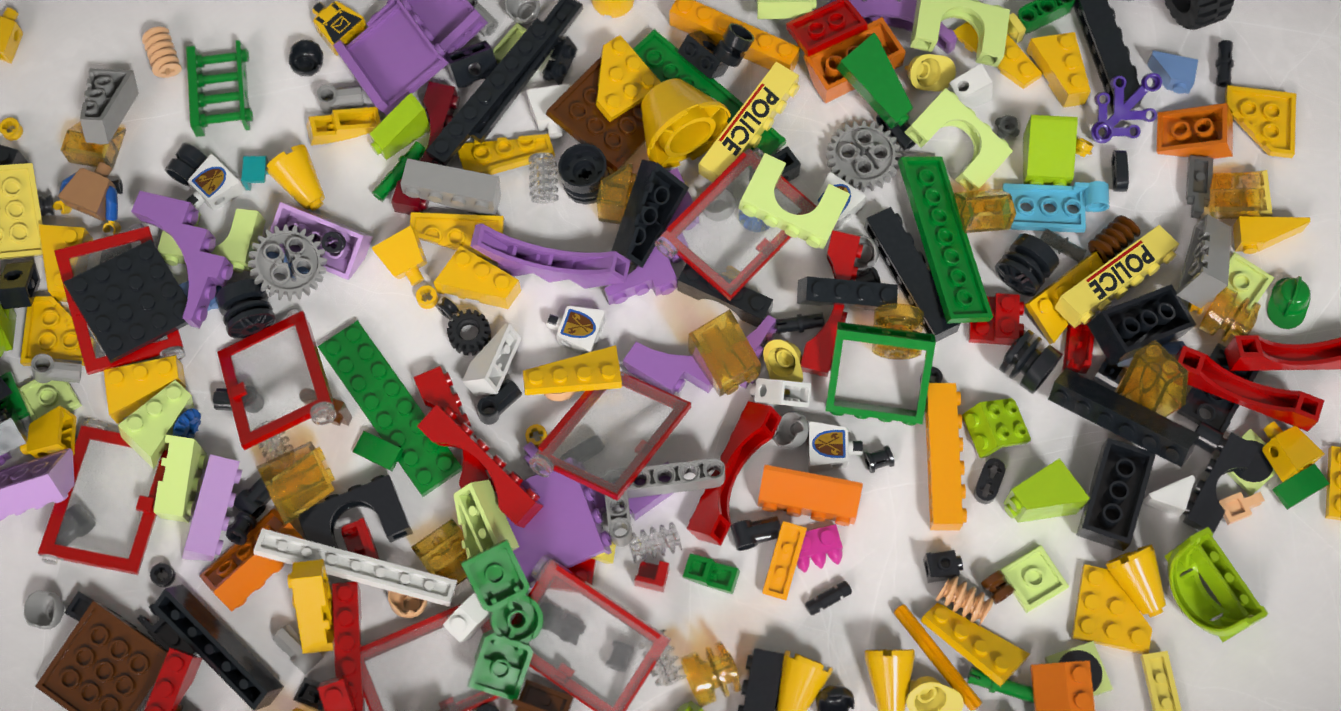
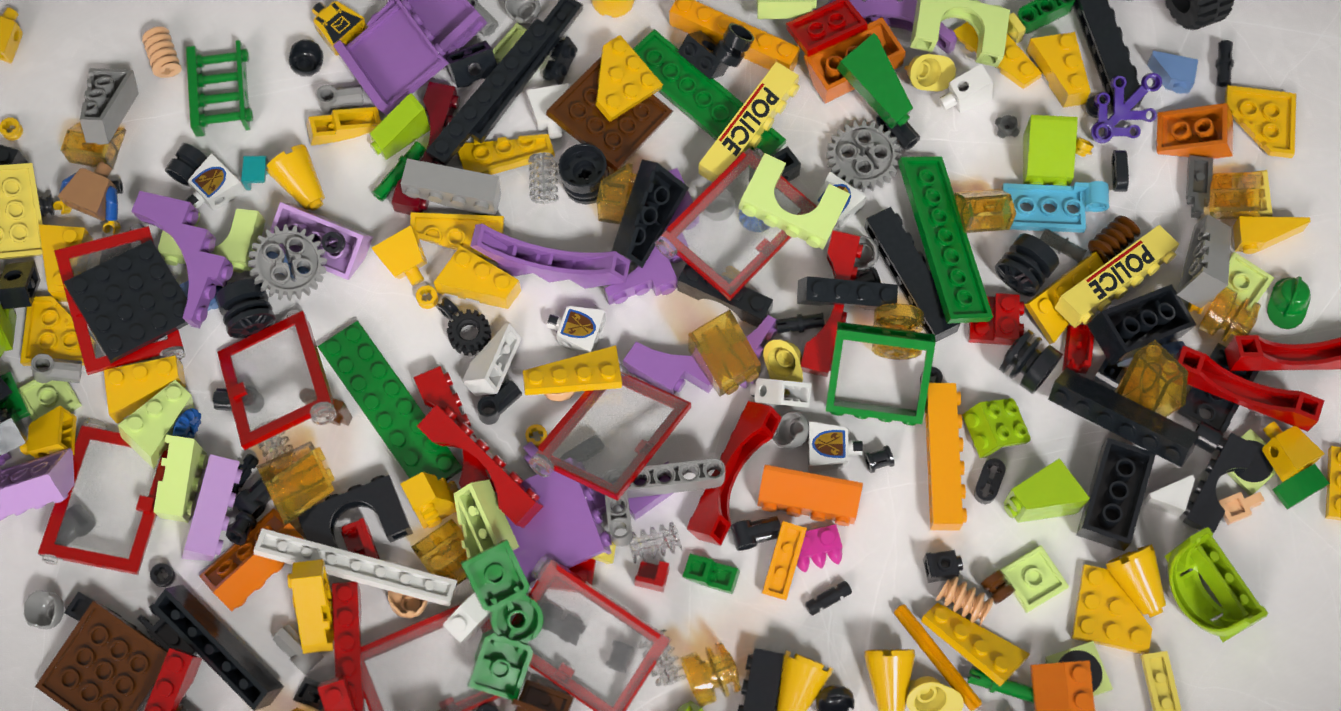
green slope [353,431,403,471] -> none
yellow cone [641,78,731,168] -> none
yellowish green arch [904,88,1013,195] -> none
none -> black axle [232,453,259,495]
none -> yellow wedge [400,472,459,529]
none -> black plate [1085,95,1109,118]

